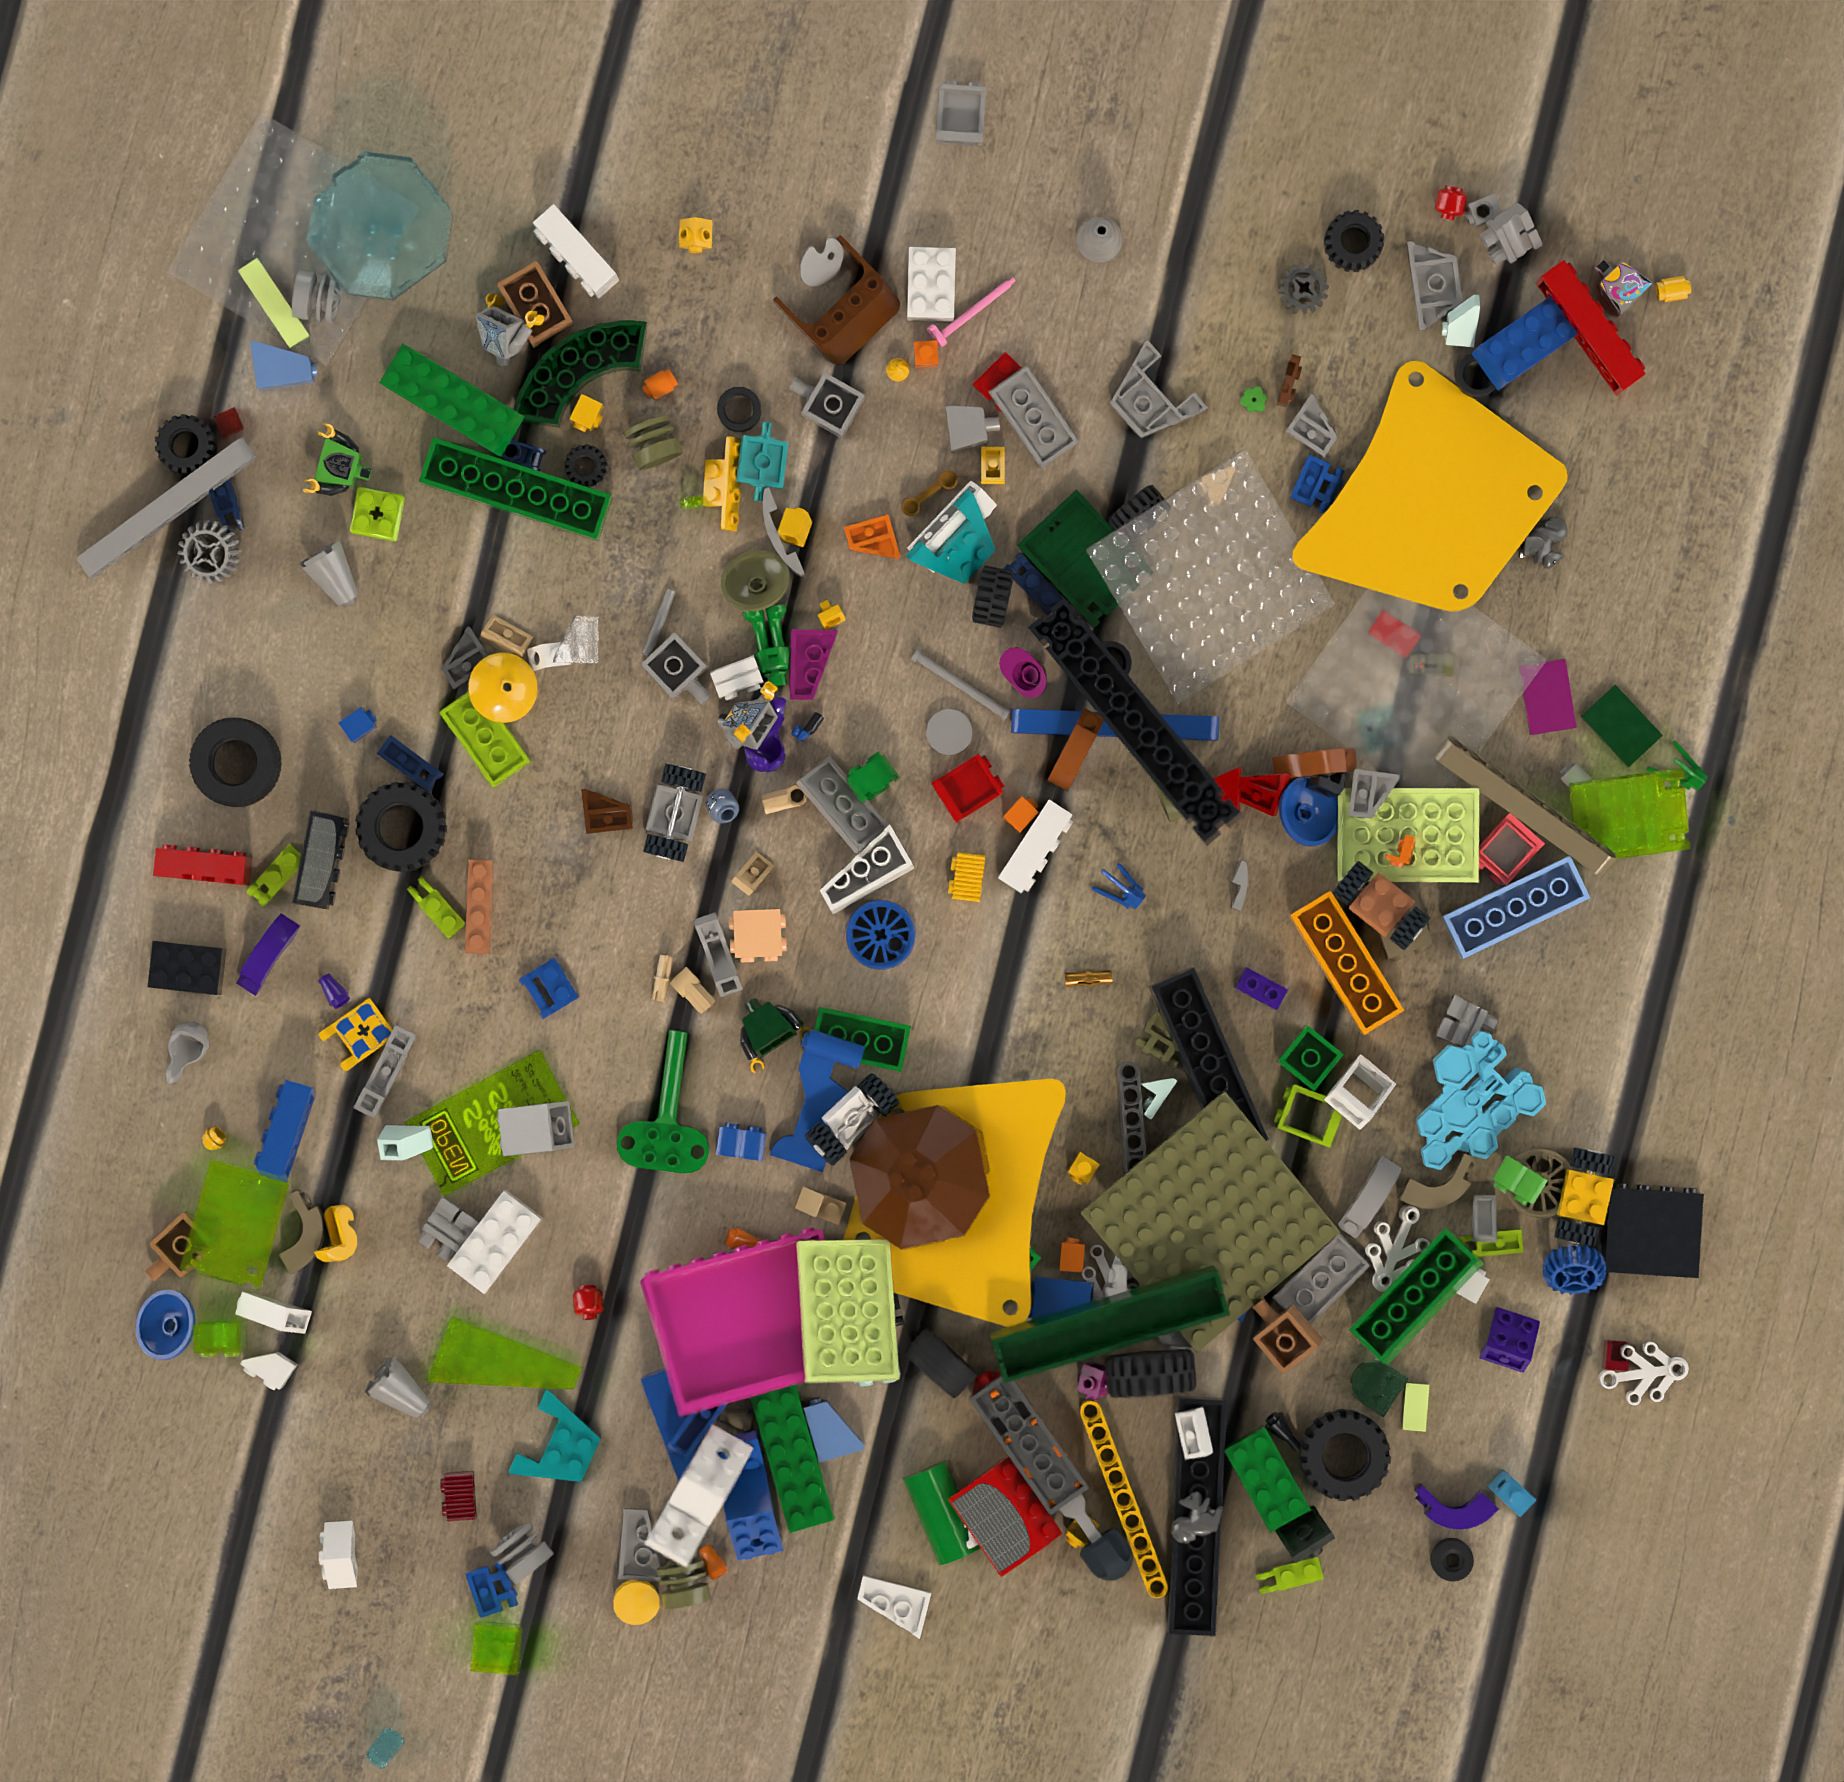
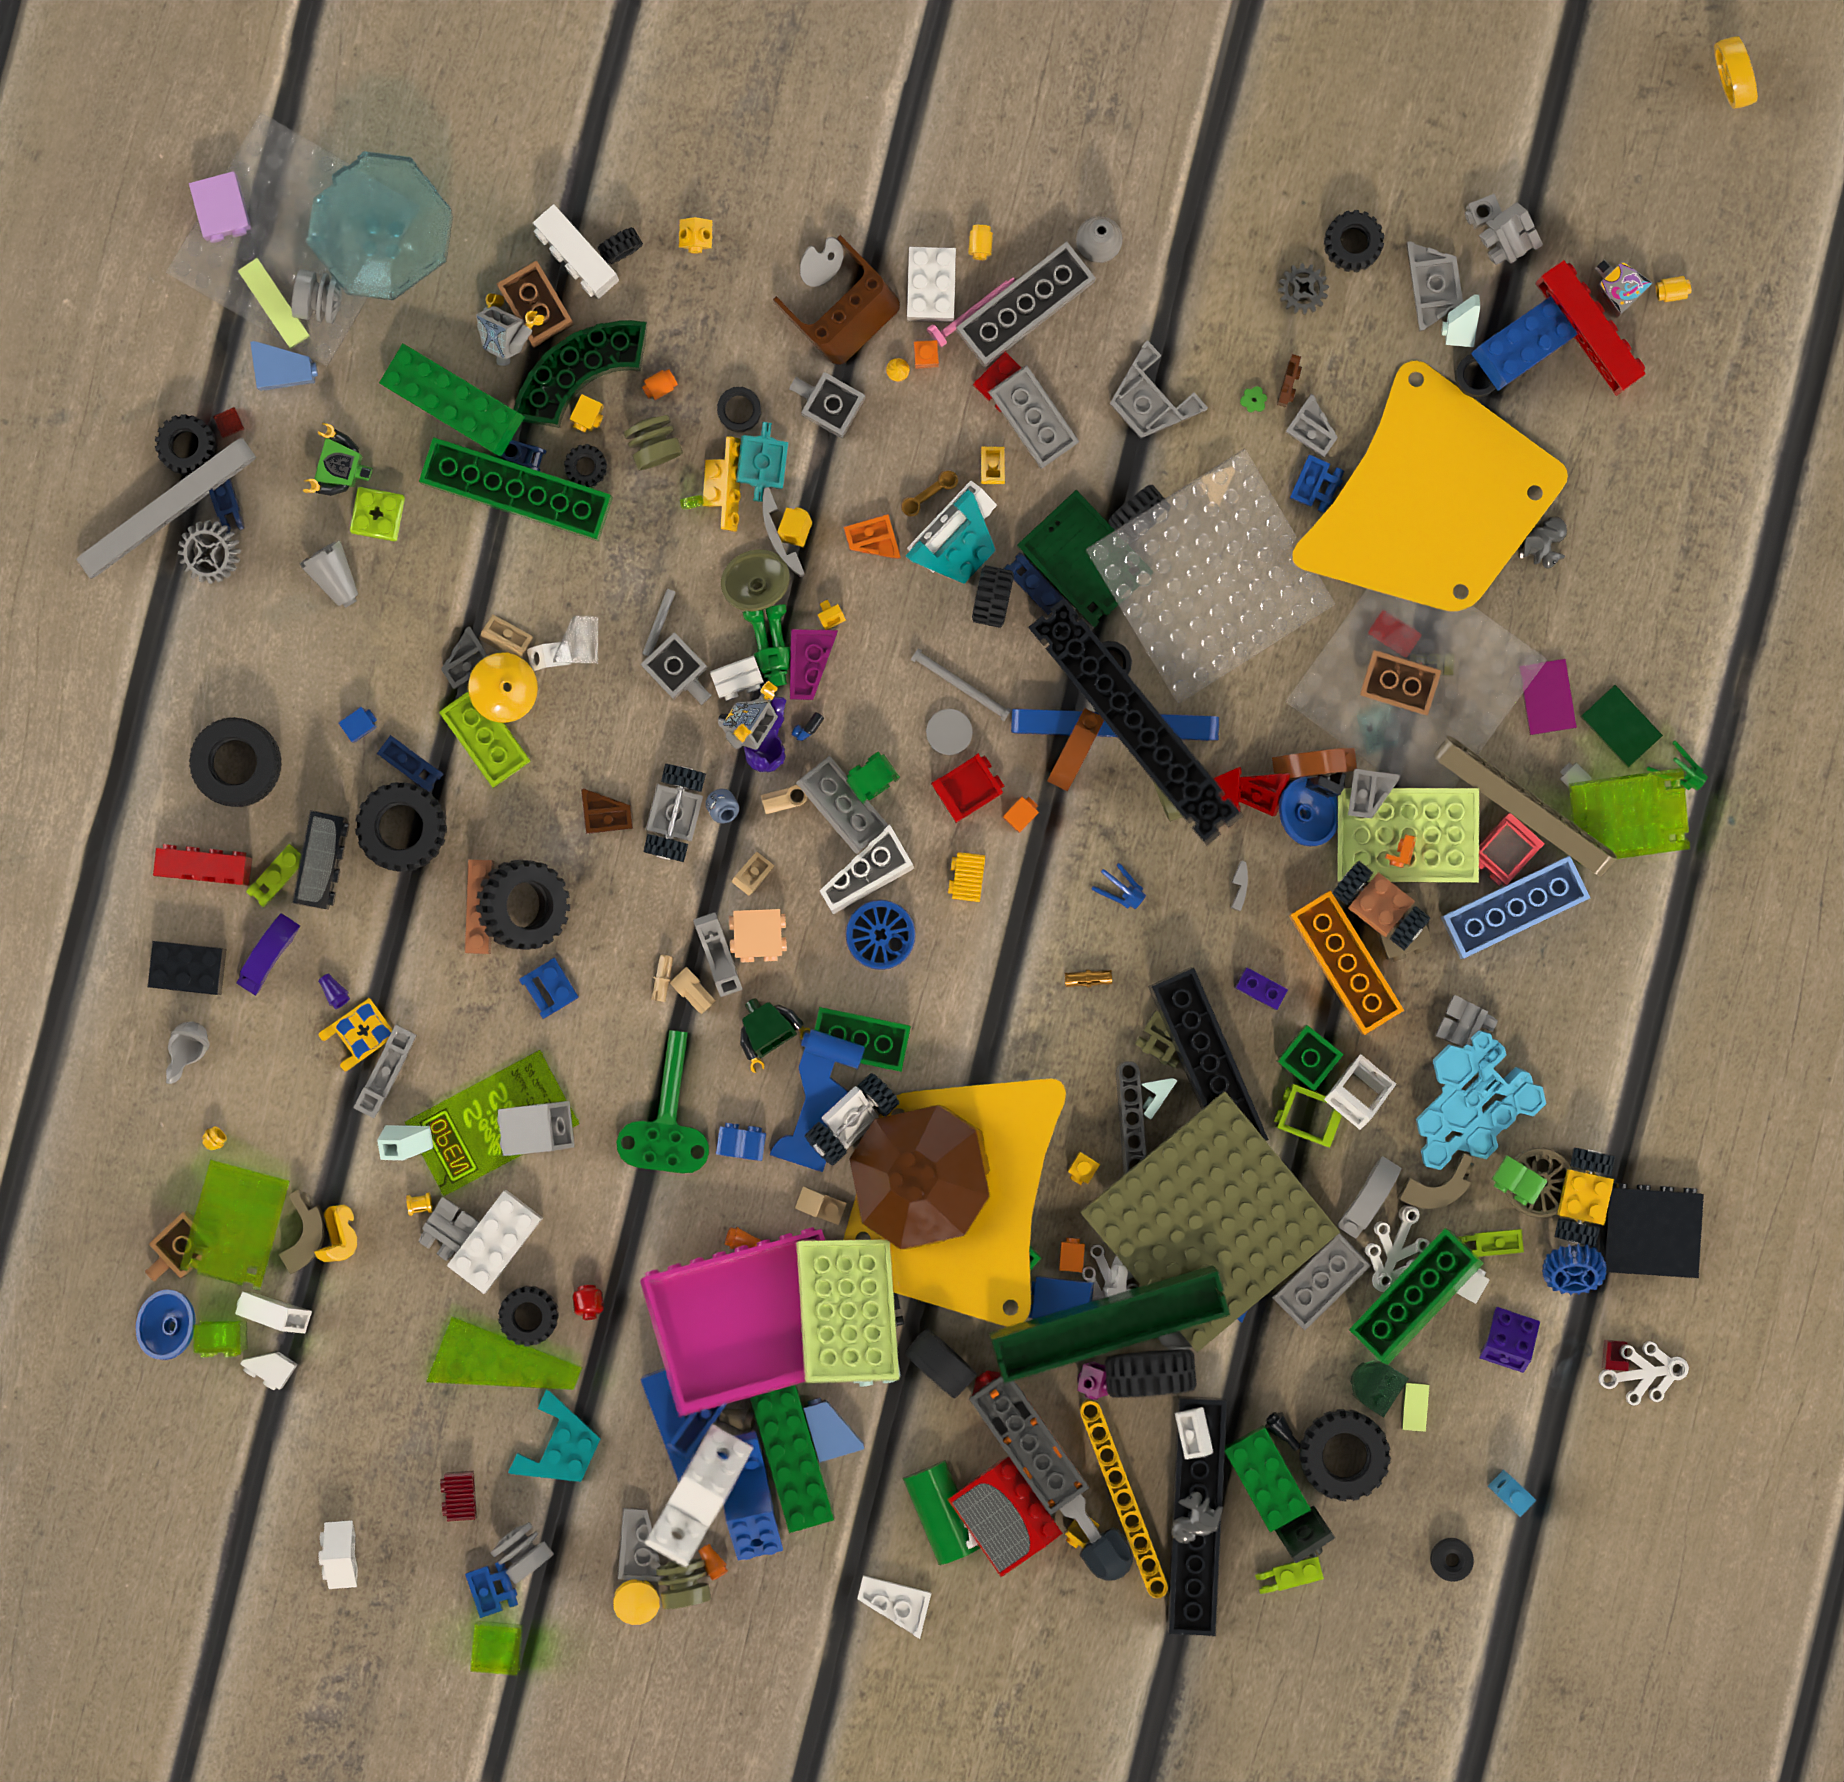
blue brick [254,1079,316,1183] -> none
light grey cone [364,1356,431,1418] -> none
clear light blue gear [366,1727,404,1769] -> none
lime hinge [407,876,466,939] -> none
light grey panel [936,81,986,147] -> none
light grey torso [946,406,1000,453] -> none
white brick [998,800,1073,893] -> none
magenta piece [999,647,1047,698] -> none
medium nougat brick [1252,1298,1323,1375] -> none
dark purple arch [1414,1483,1499,1530] -> none
red head [1435,185,1467,221] -> none
light grey tile [1472,1195,1497,1242] -> none
none -> lavender brick [189,171,252,243]
none -> yellow bush [406,1192,433,1216]
none -> black tyre [476,860,571,950]
none -> black tyre [498,1286,559,1346]
none -> black tyre [597,227,643,265]
none -> light grey brick [956,242,1096,368]
none -> yellow brick [968,225,993,260]
none -> medium nougat brick [1359,649,1441,716]
none -> yellow piece [1714,36,1758,109]

